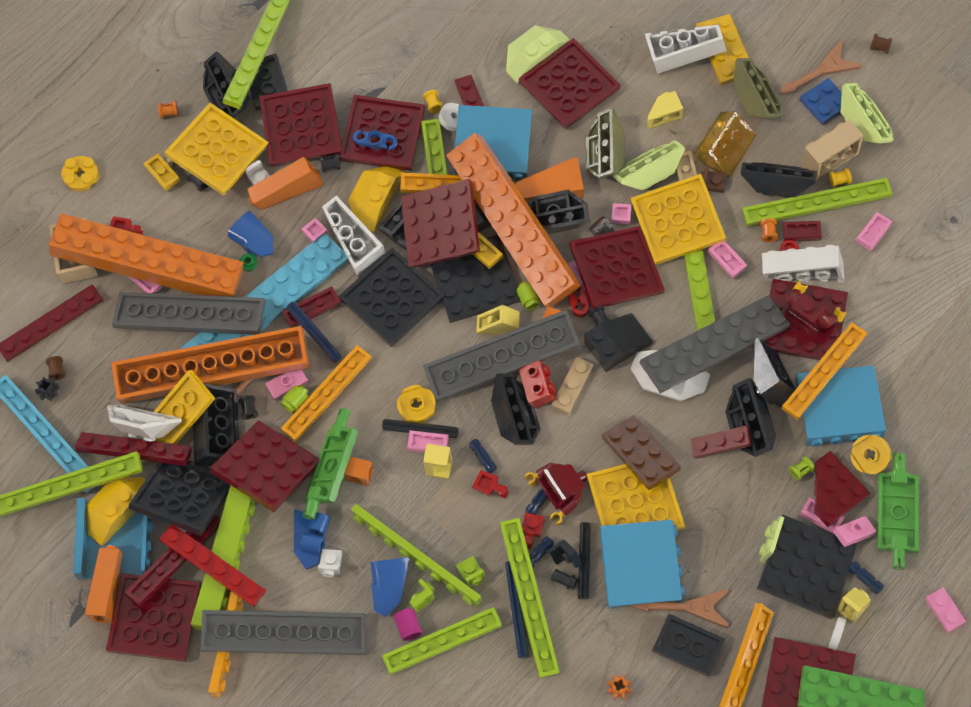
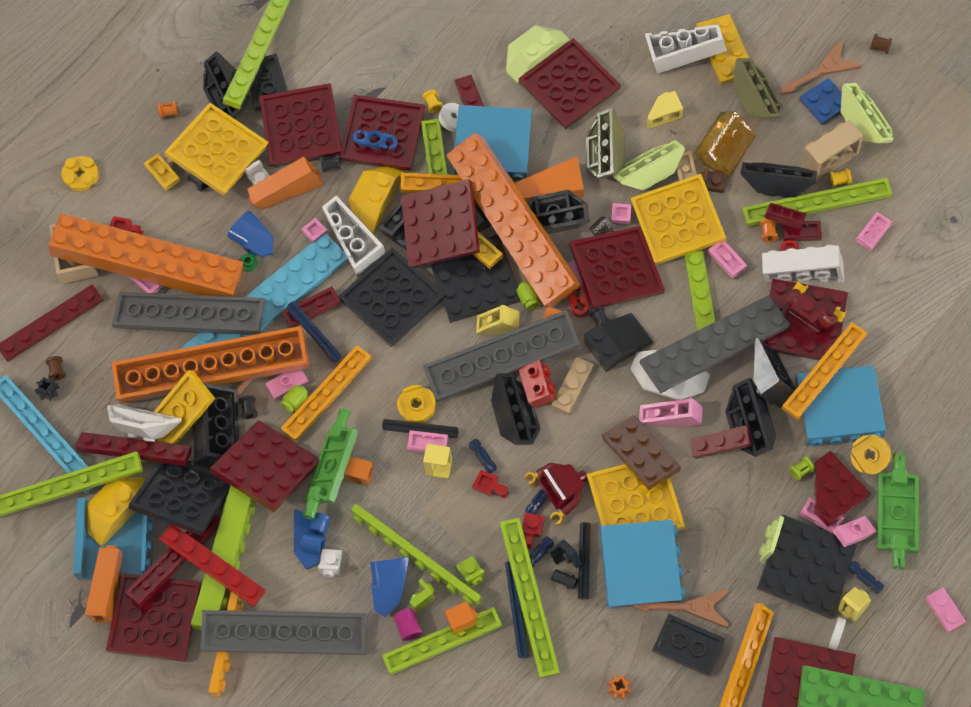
none -> orange brick [445,601,478,634]
none -> bright pink slope [639,398,703,427]
none -> dark red plate [765,203,806,229]

